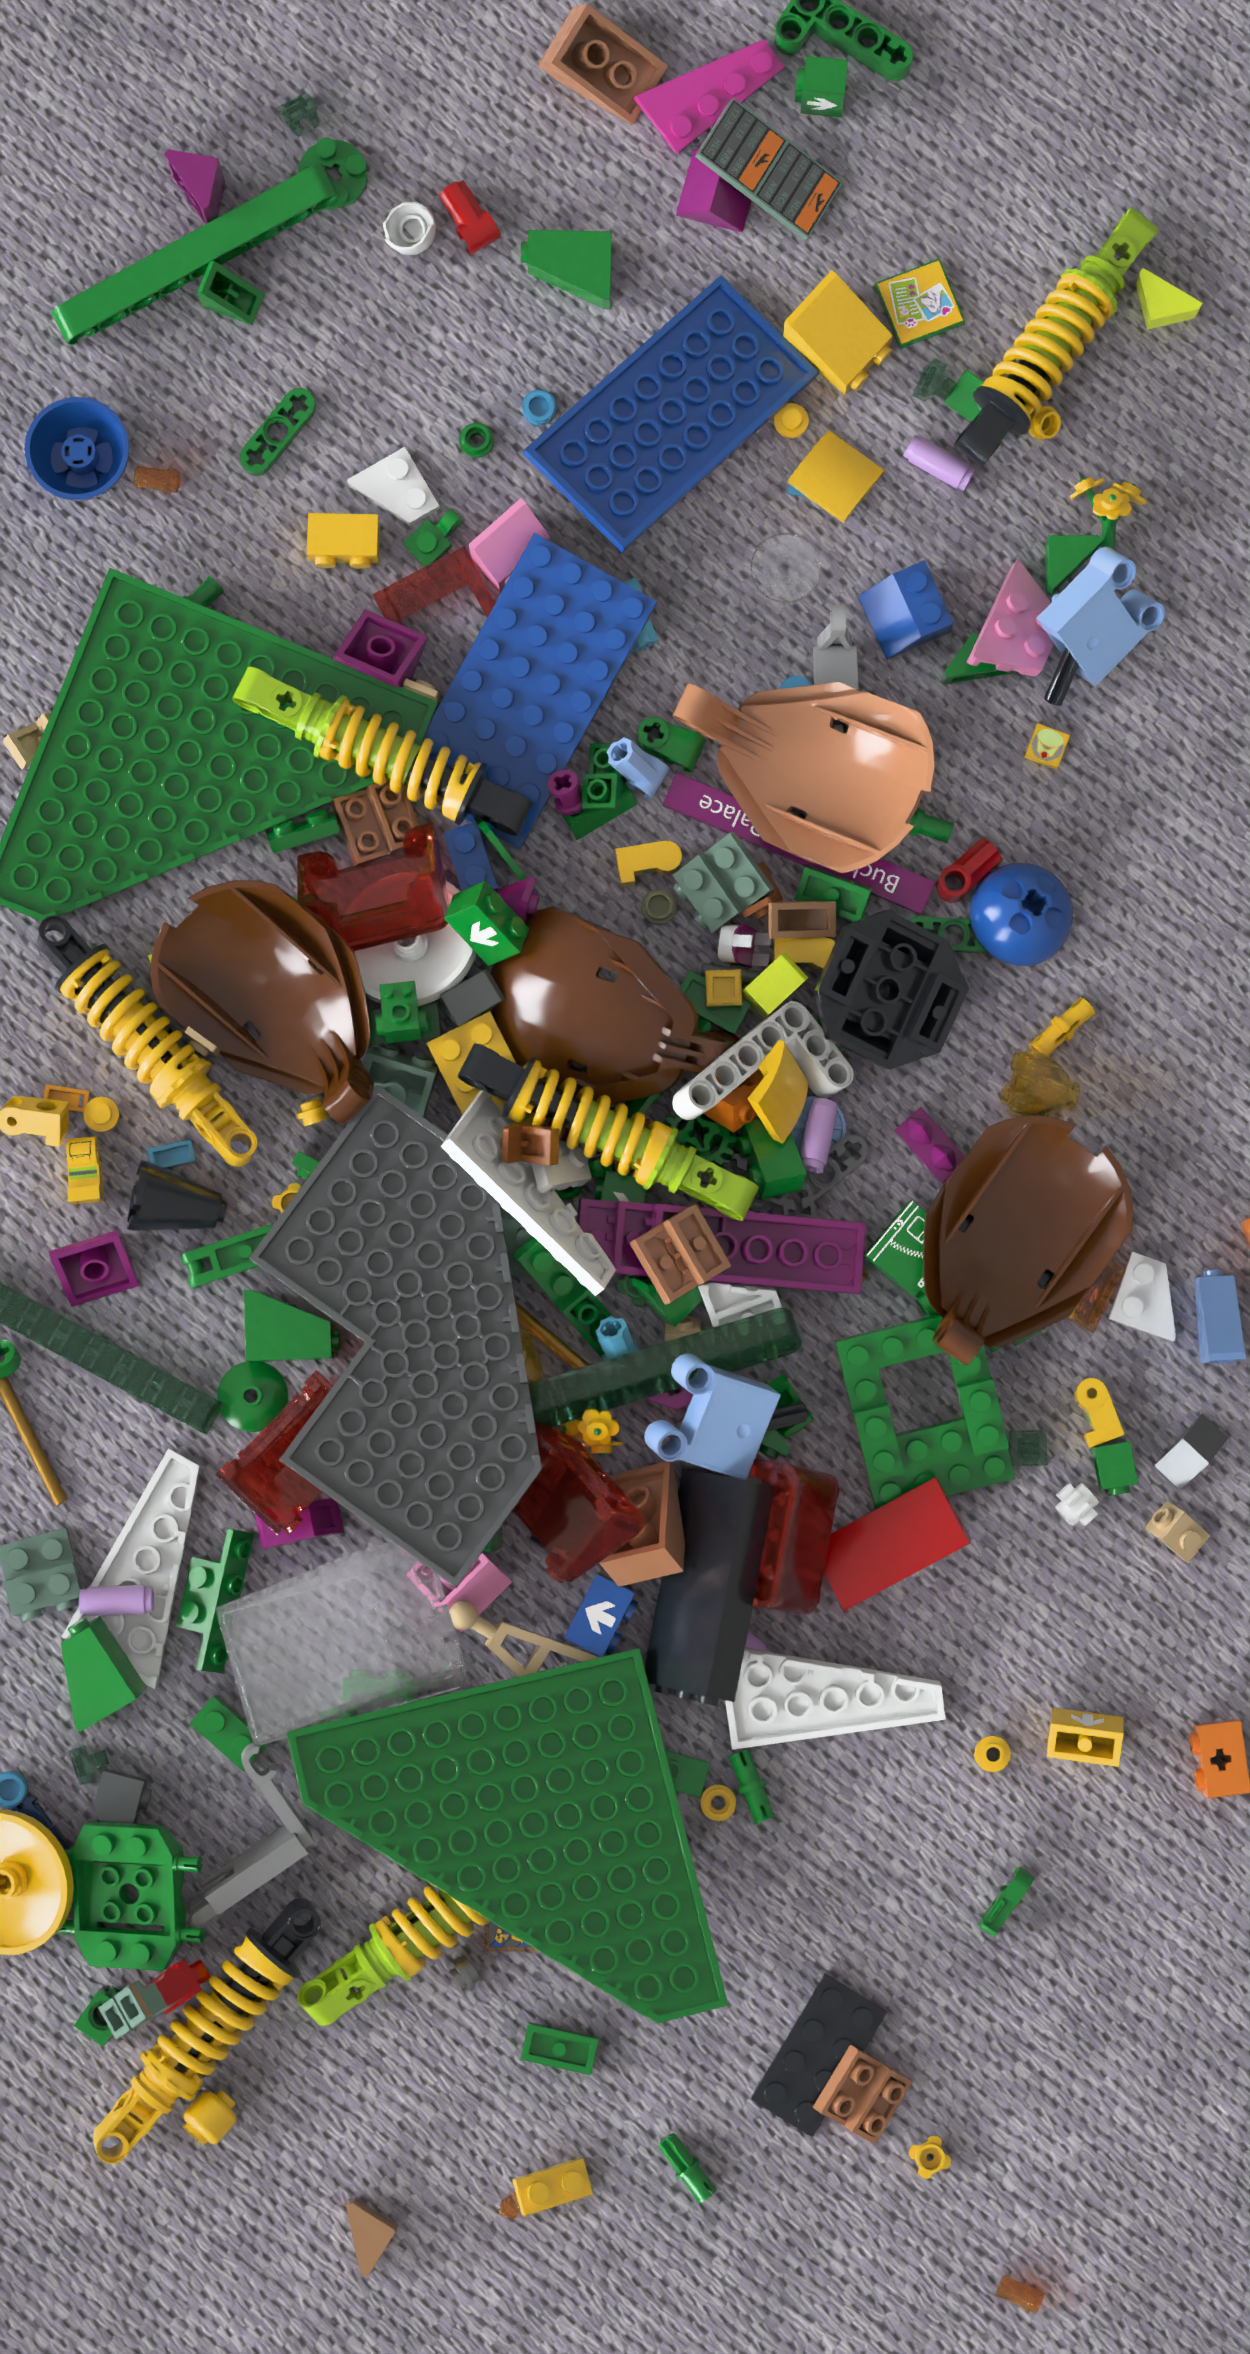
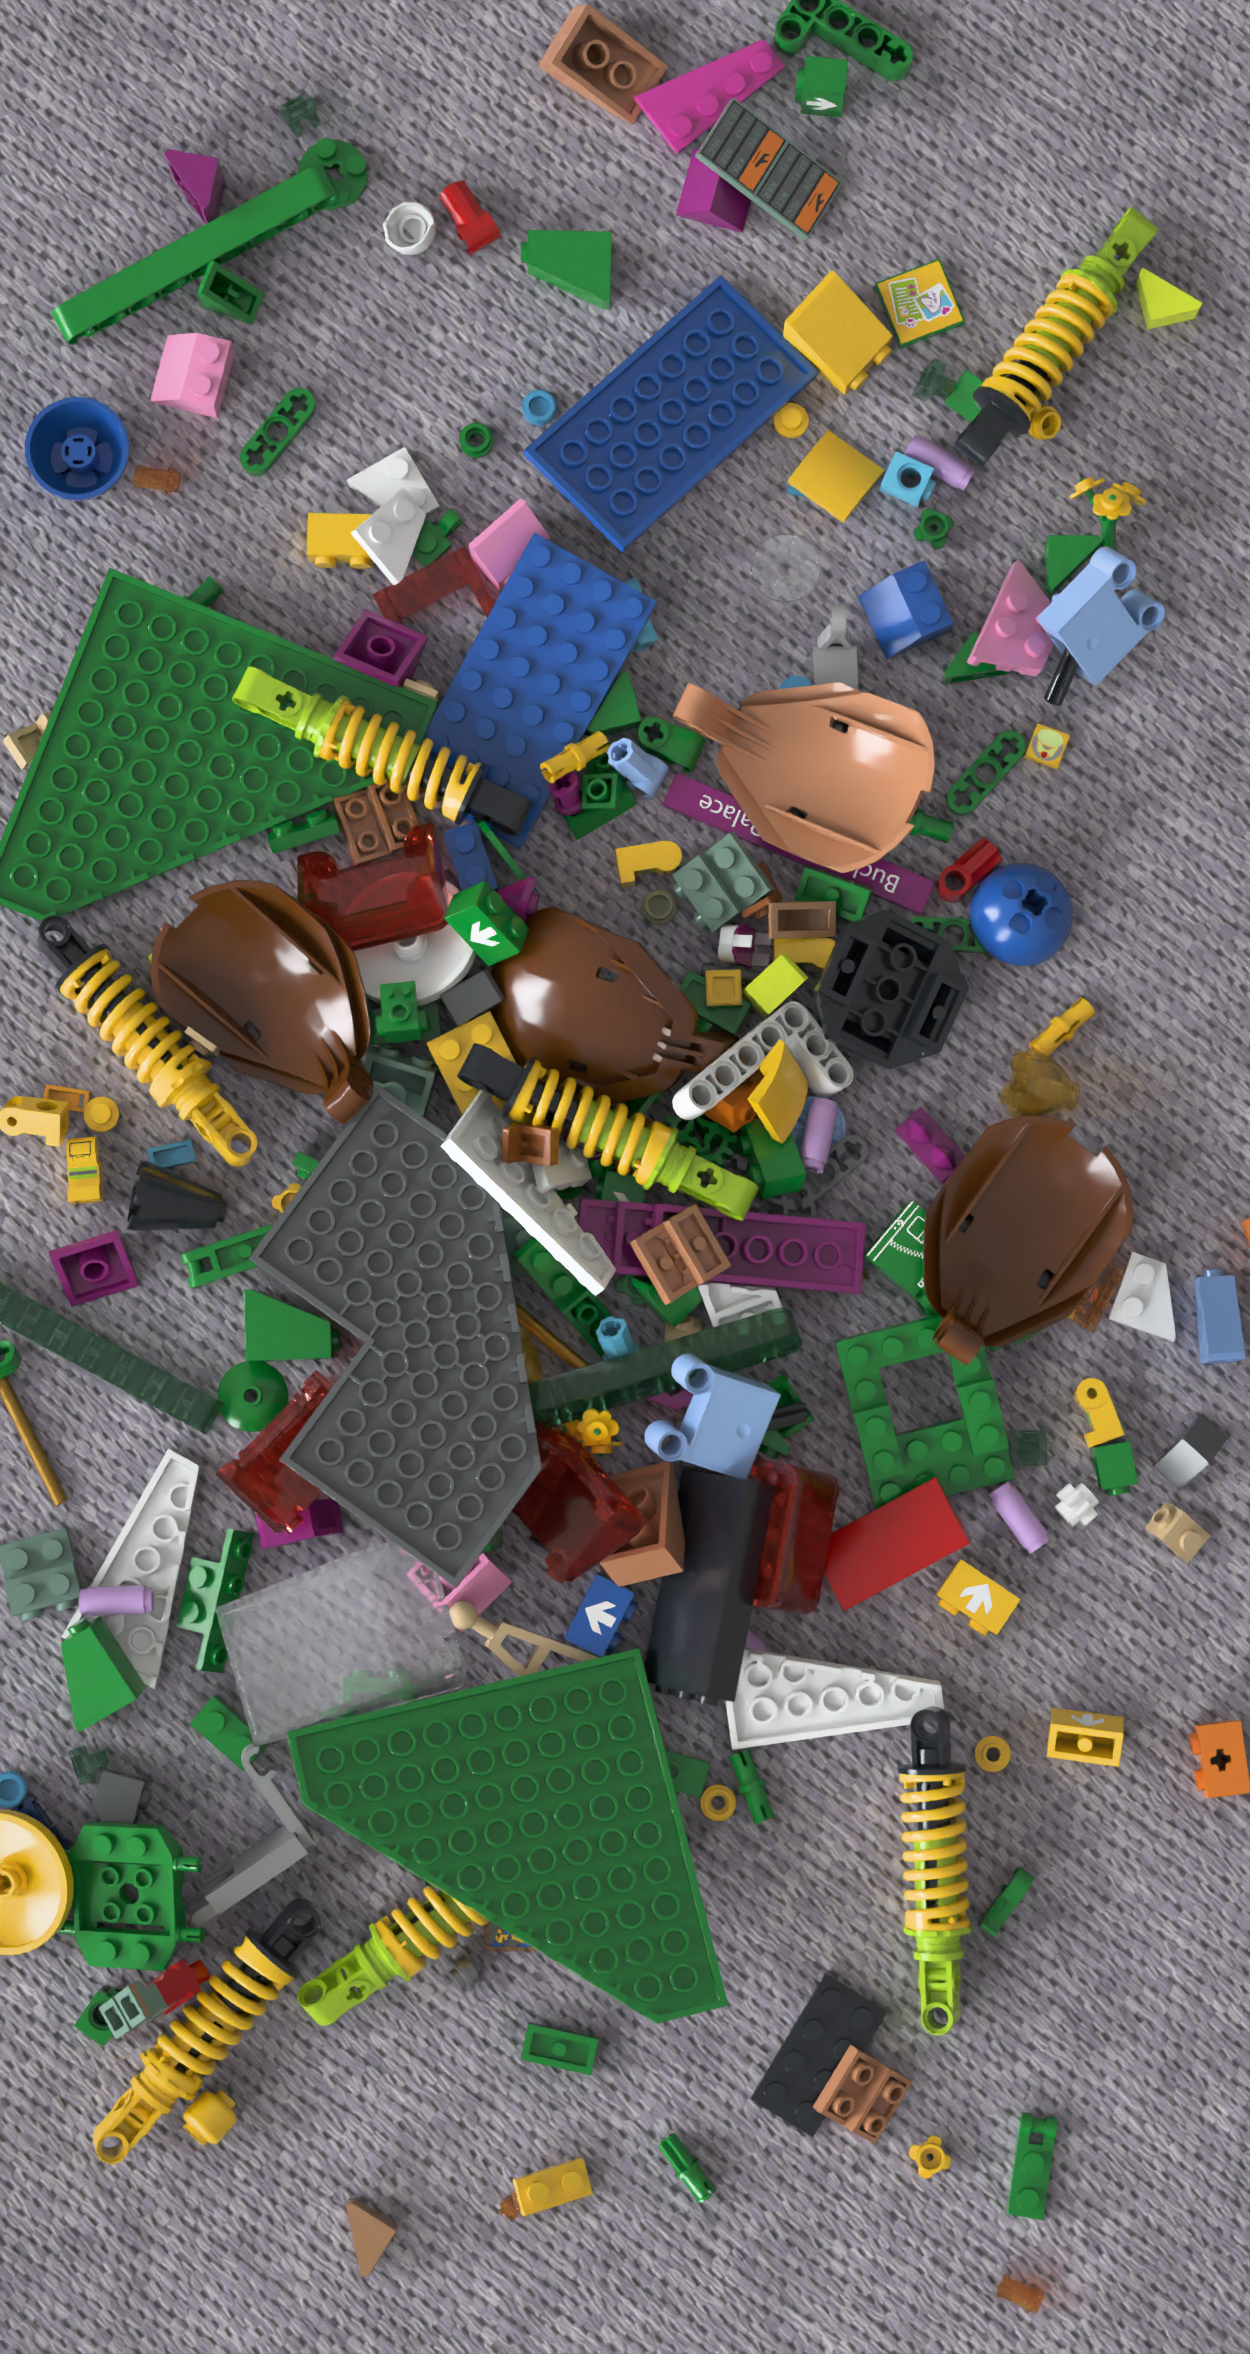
yellow plate [296,1097,330,1126] -> none
none -> bright pink slope [150,333,235,418]
none -> white wing [351,488,426,585]
none -> yellow pin [540,731,610,783]
none -> green slope [587,670,641,736]
none -> medium azure brick [880,451,936,508]
none -> piece [897,1706,972,2035]
none -> green plate [913,508,954,549]
none -> yellow brick [935,1559,1021,1637]
none -> green beam [946,731,1025,816]
none -> lavender piece [988,1481,1050,1553]
none -> green plate [1006,2112,1058,2220]

